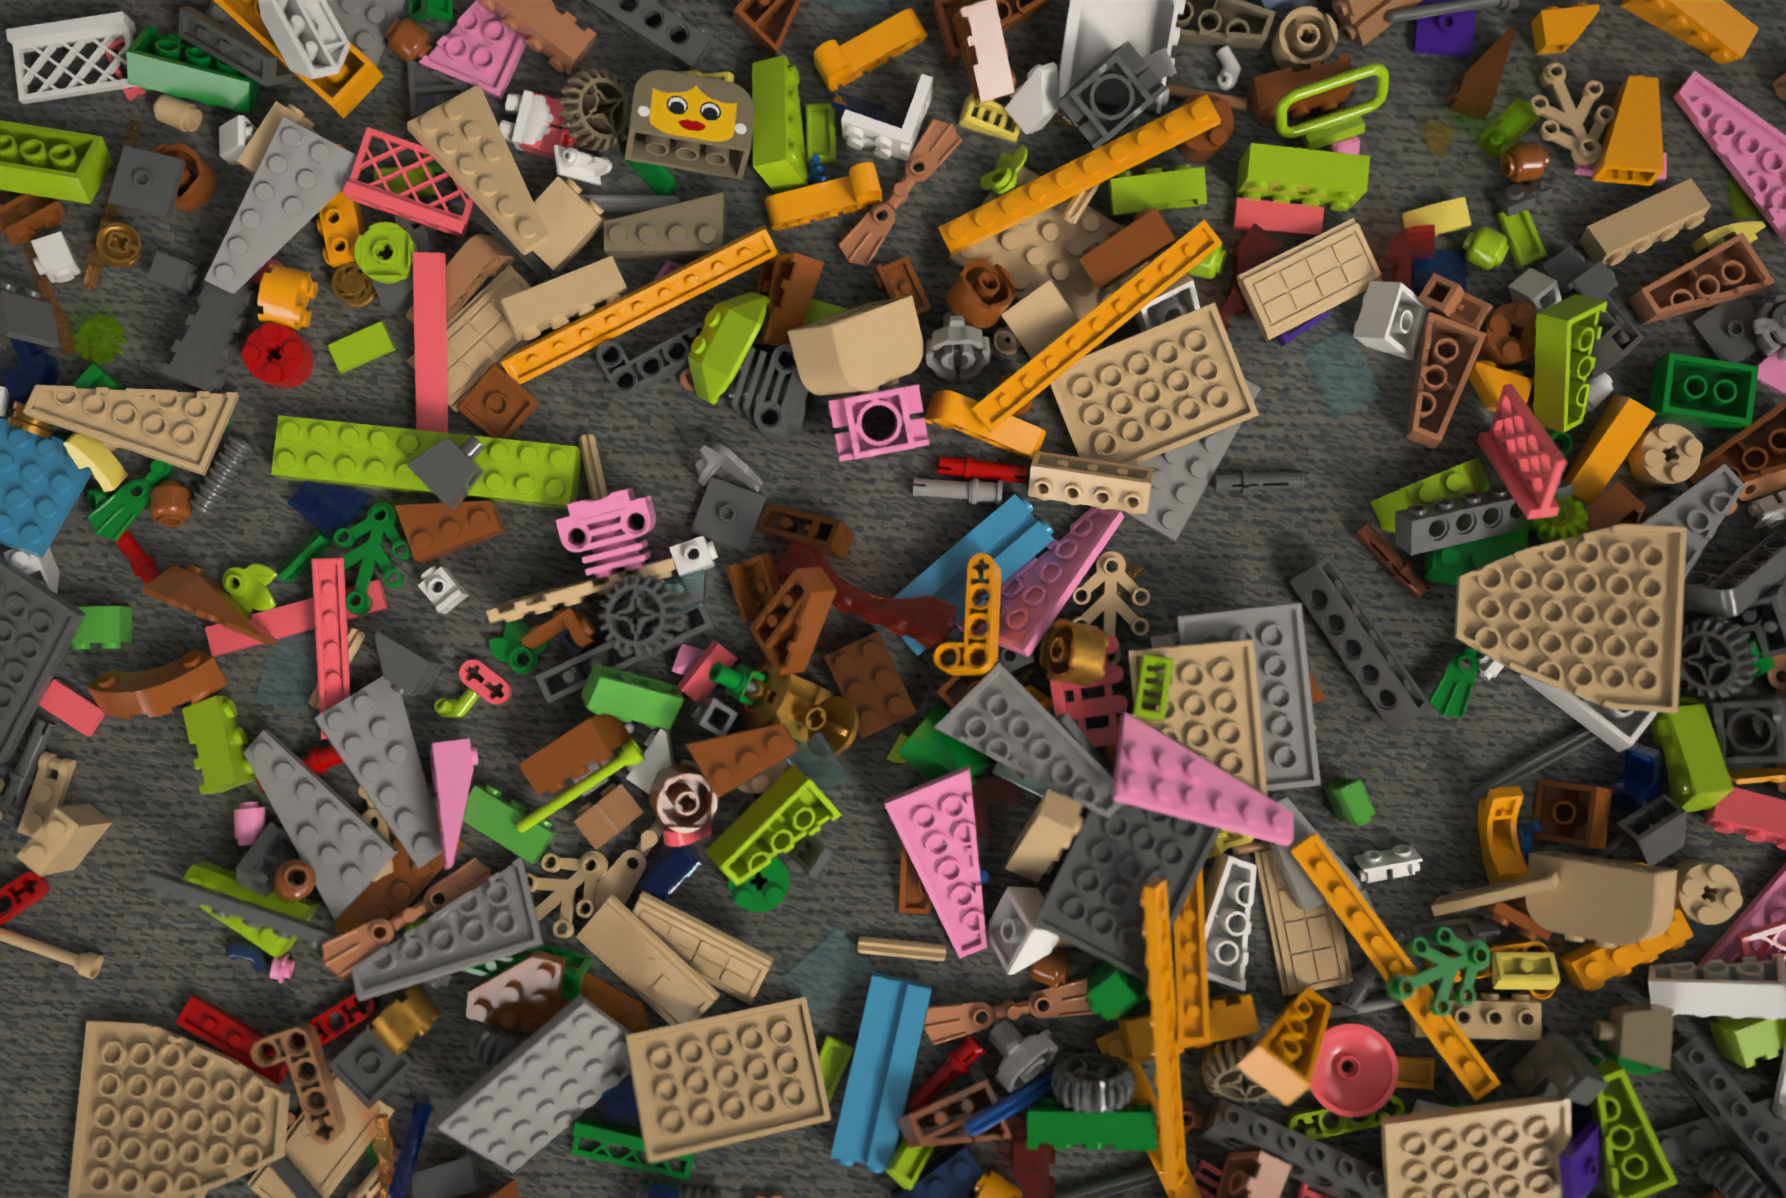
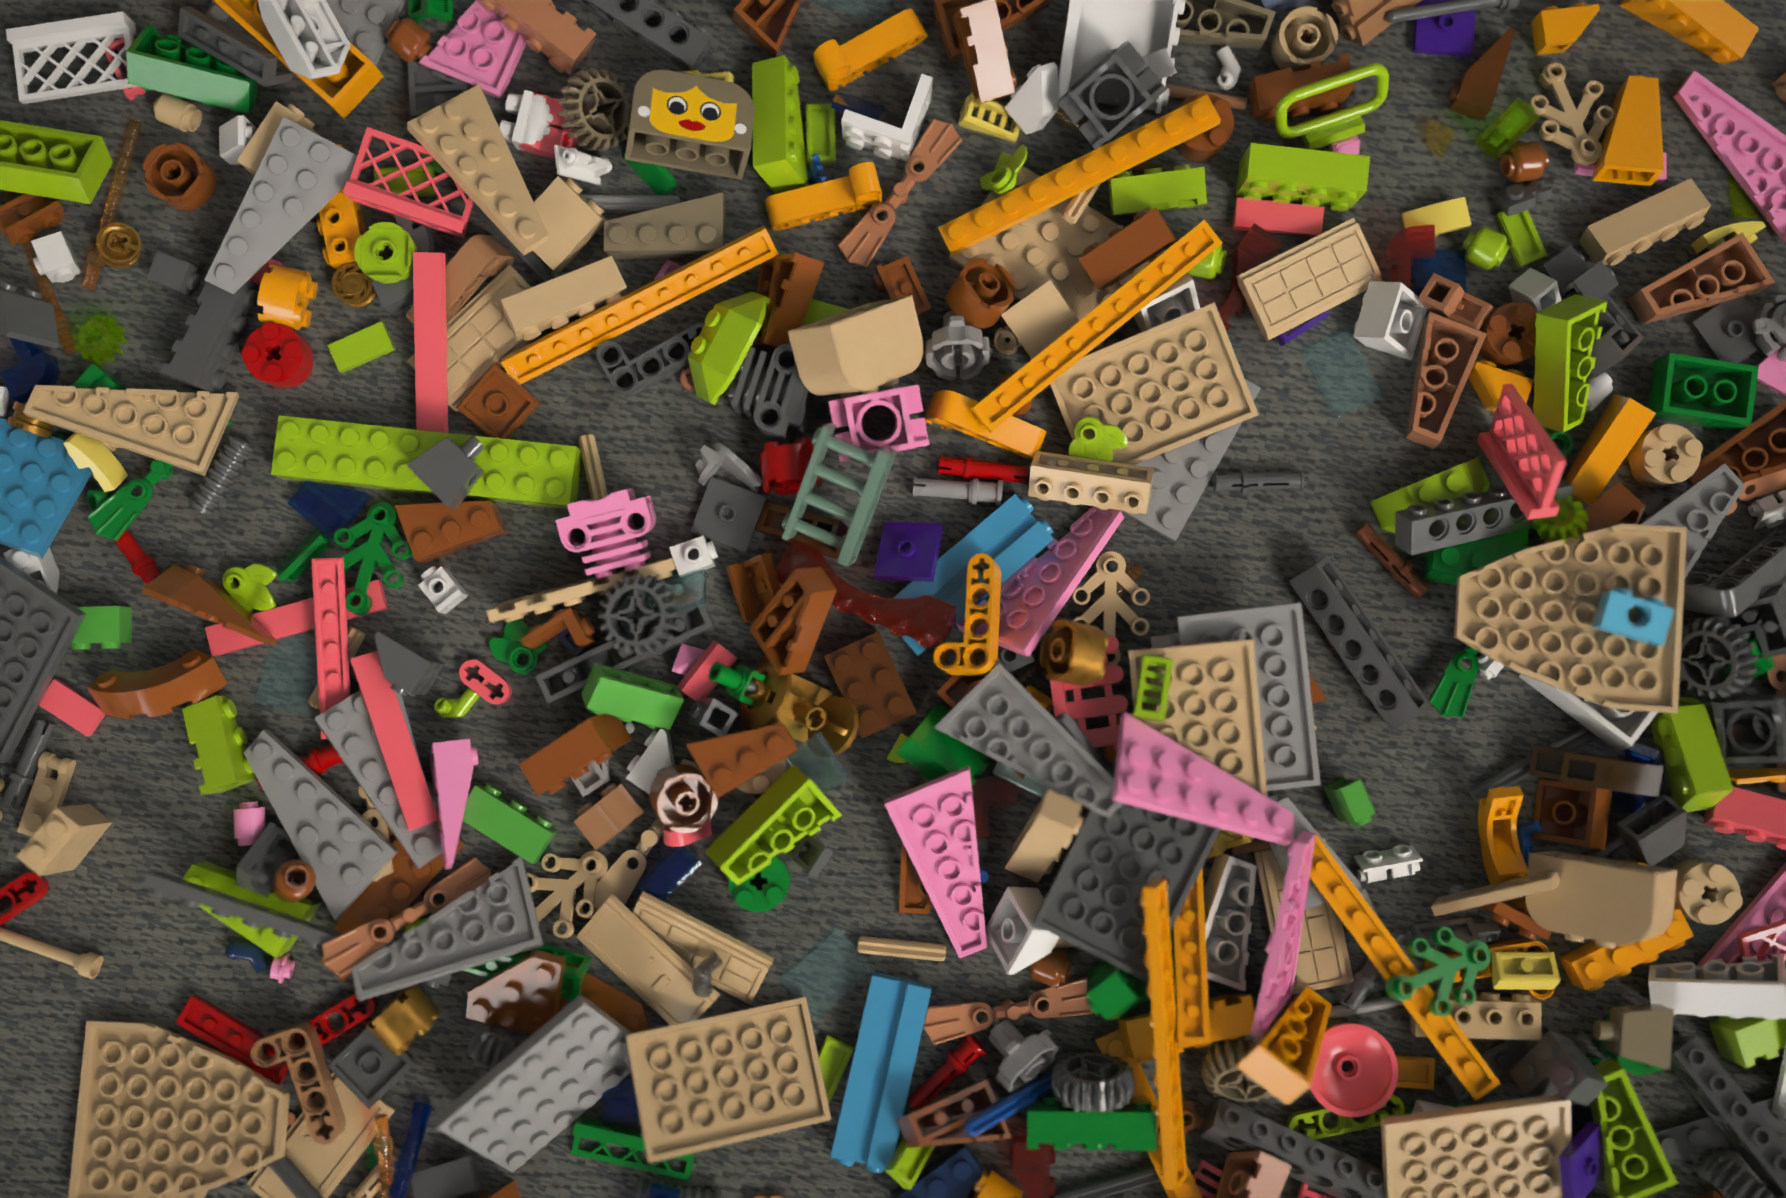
dark grey plate [108,145,186,219] -> none
dark orange head [150,481,192,527] -> none
lime piece [516,739,646,833] -> none
none -> coral tile [350,650,439,832]
none -> clear smoke arm [691,951,723,998]
none -> red brick [759,438,823,495]
none -> sand green fence [782,423,897,567]
none -> dark purple plate [874,522,943,582]
none -> lime plate [1068,416,1128,462]
none -> bright pink wing [1251,830,1316,1039]
none -> dark brown slope [1528,744,1664,796]
none -> medium azure brick [1592,587,1674,646]

